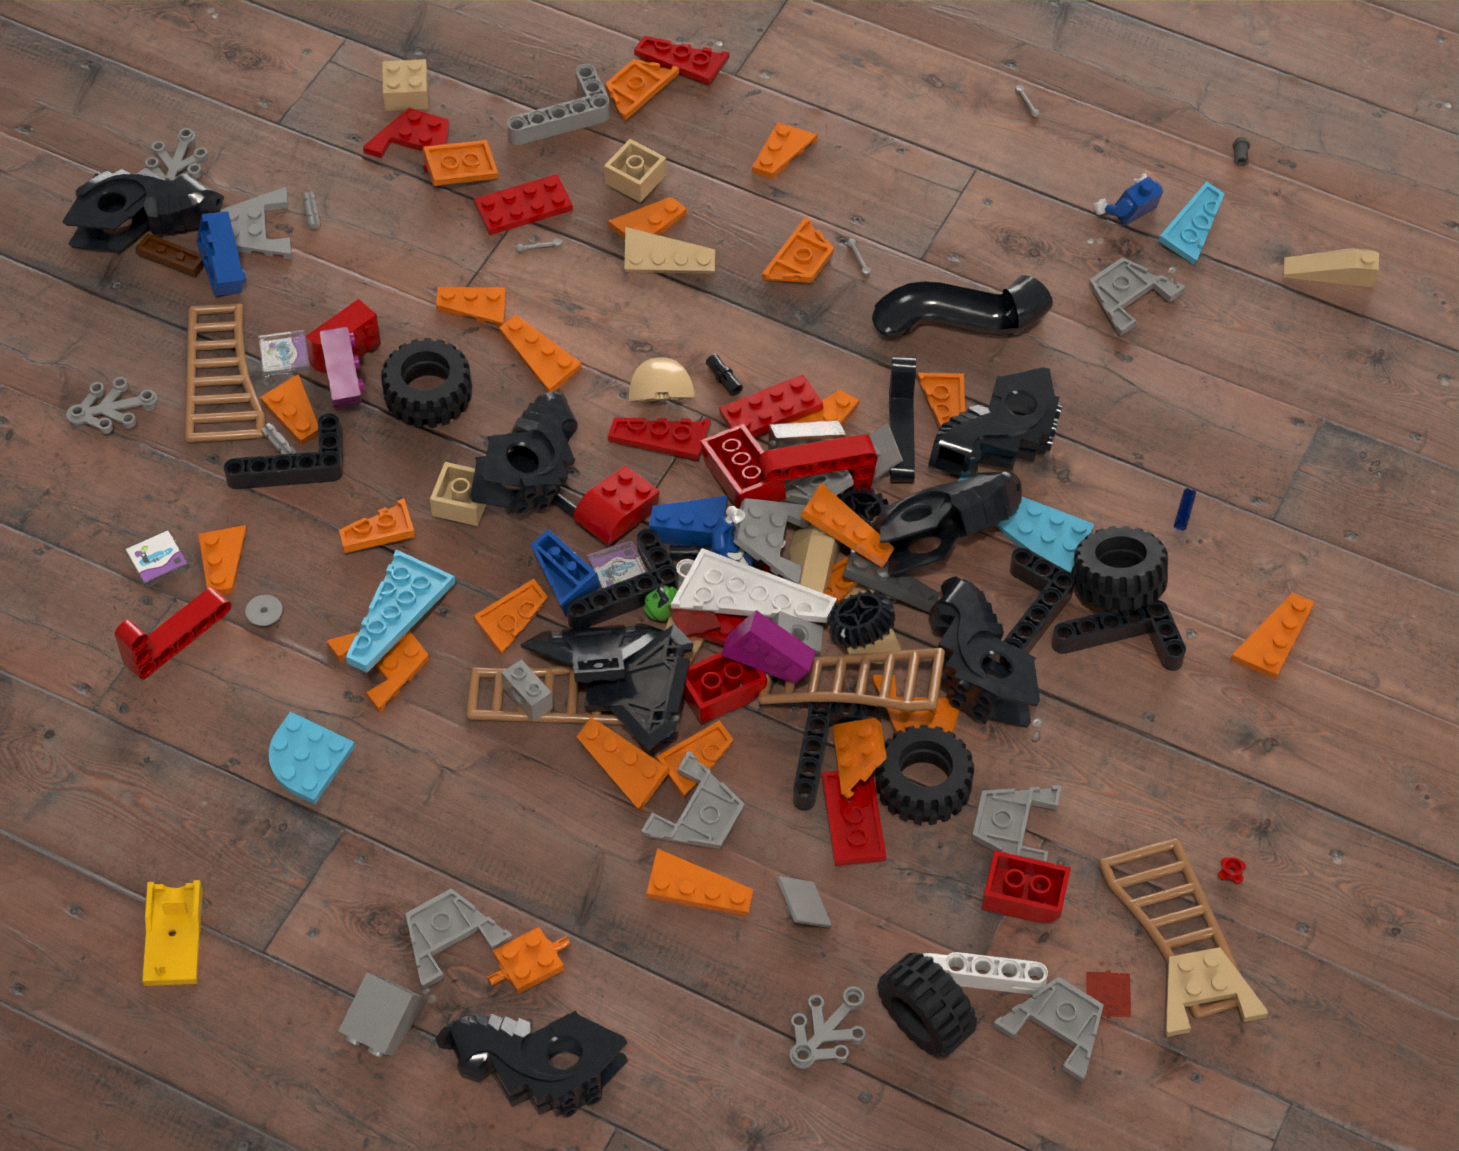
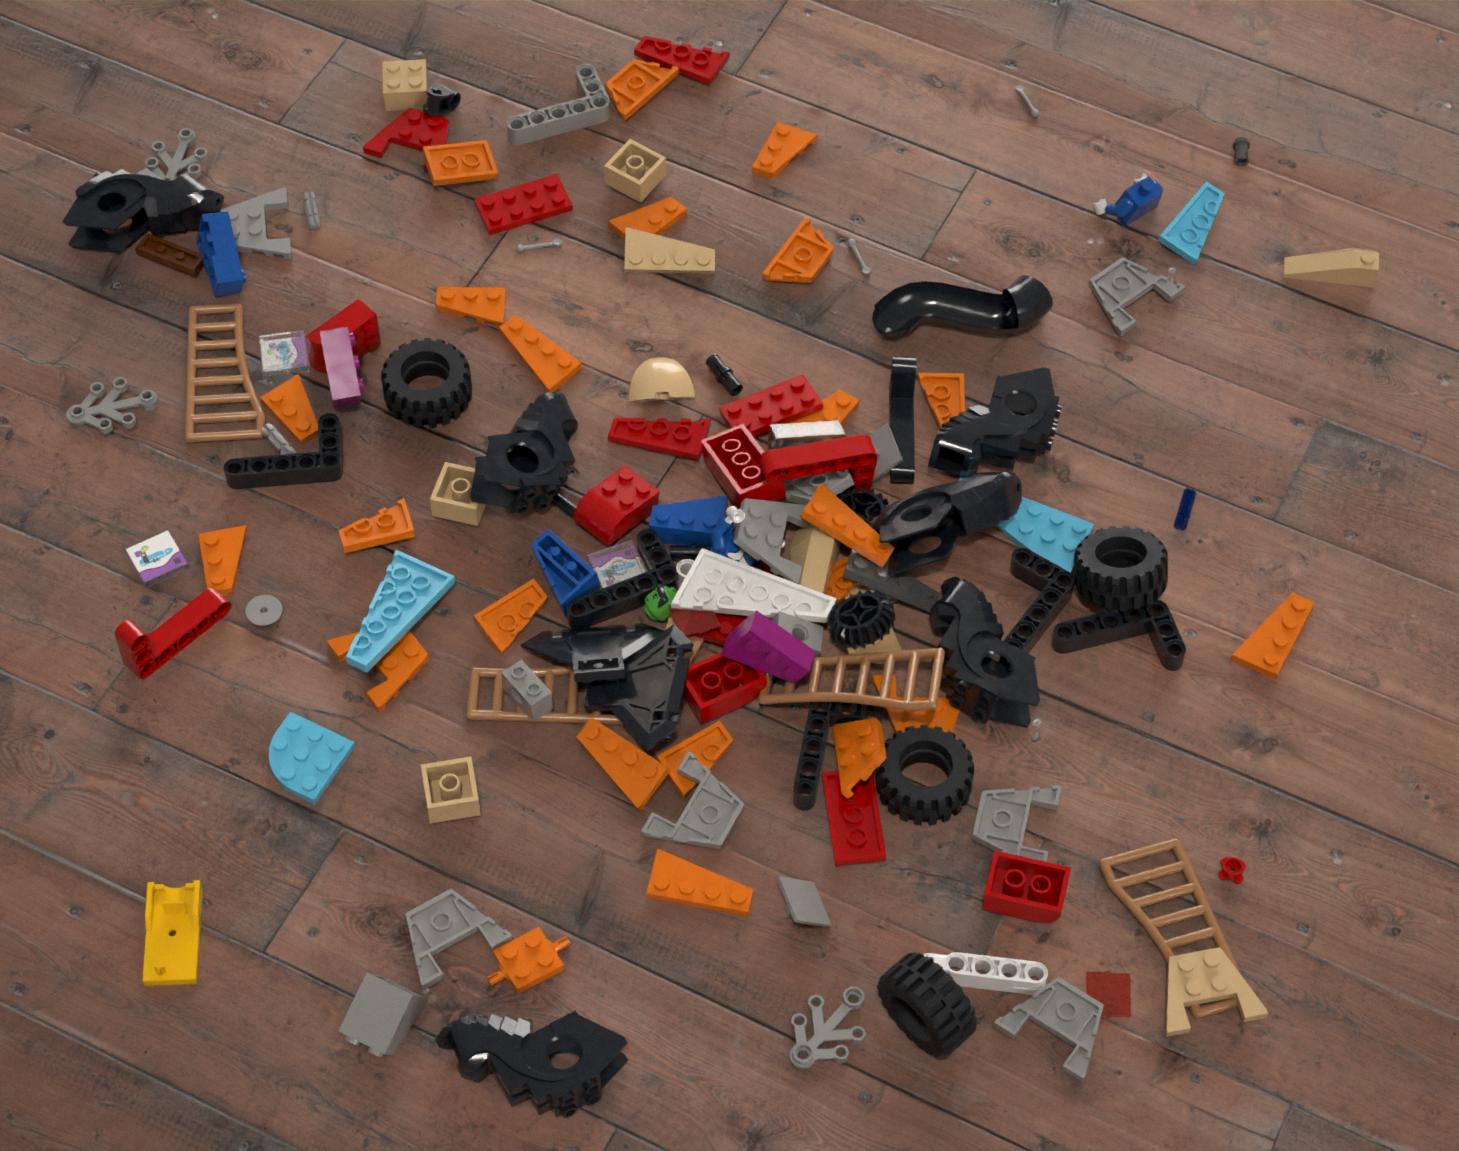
none -> tan brick [421,757,481,824]
none -> black piece [422,84,461,116]

